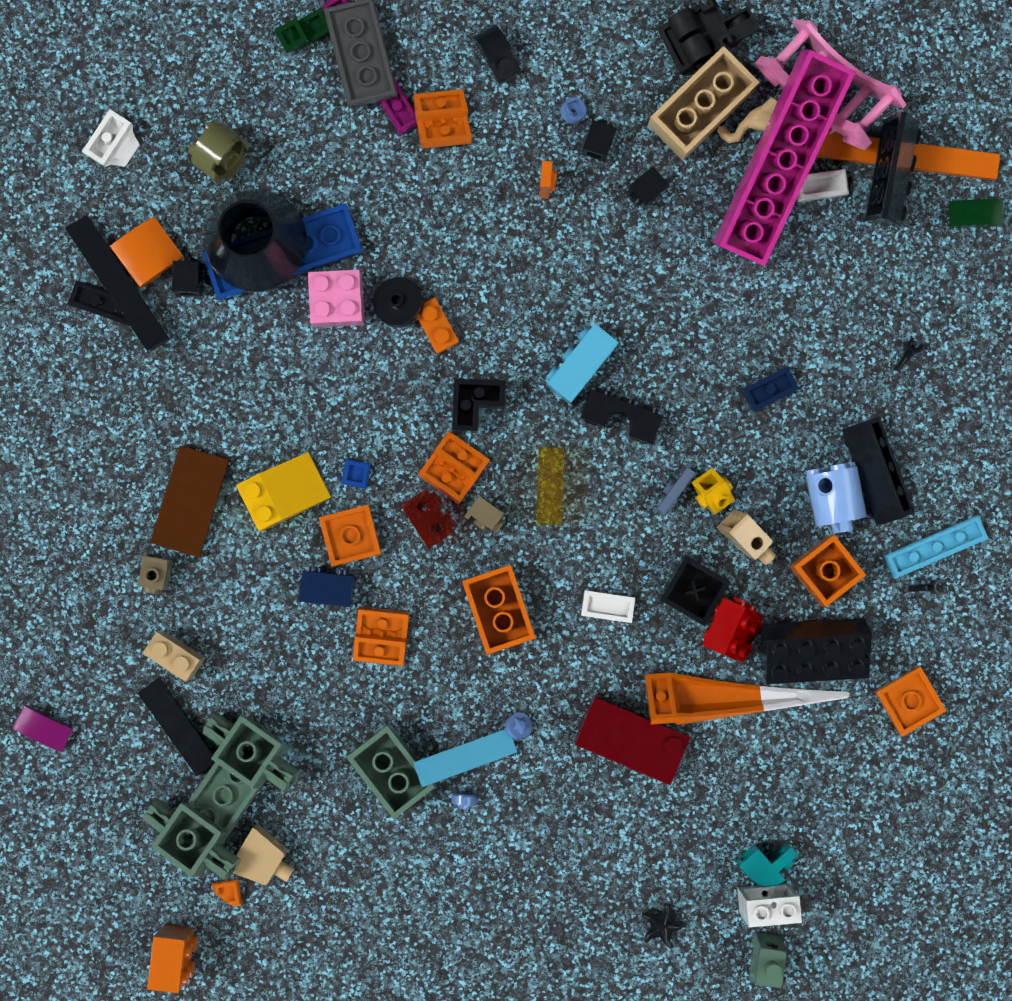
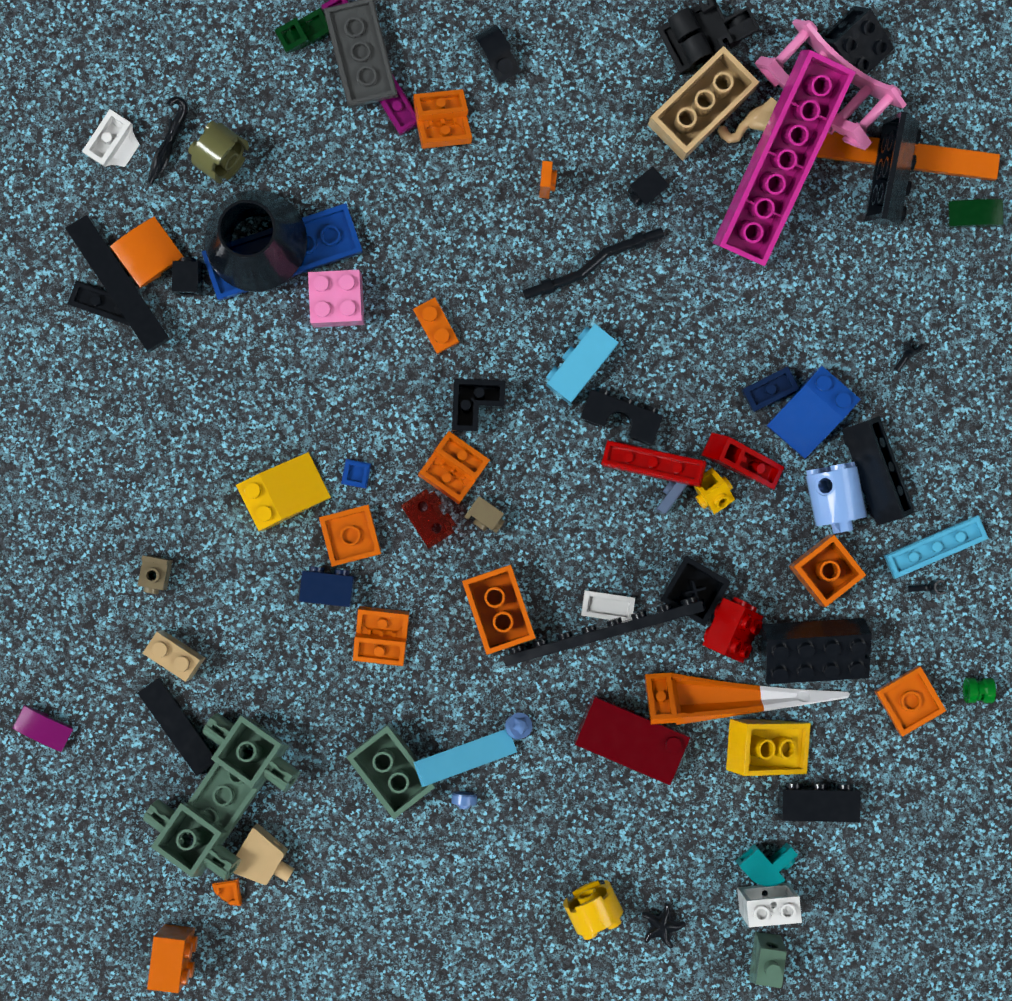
reddish brown tile [150,445,230,557] -> none
black plate [373,277,424,328] -> none
clear yellow brick [535,447,564,526] -> none
medium blue tile [560,97,587,124] -> none
black brick [581,119,617,163] -> none
tan torso [717,509,776,565] -> none
white tile [797,169,849,202] -> none
none -> black piece [147,96,188,185]
none -> black plate [503,596,706,666]
none -> black bar [522,227,664,300]
none -> yellow brick [563,880,623,940]
none -> red tile [601,440,707,488]
none -> red slope [701,433,784,490]
none -> yellow slope [726,719,811,776]
none -> blue slope [766,366,861,459]
none -> black brick [778,782,861,822]
none -> black bracket [822,6,894,75]
none -> green wheel [963,678,996,704]

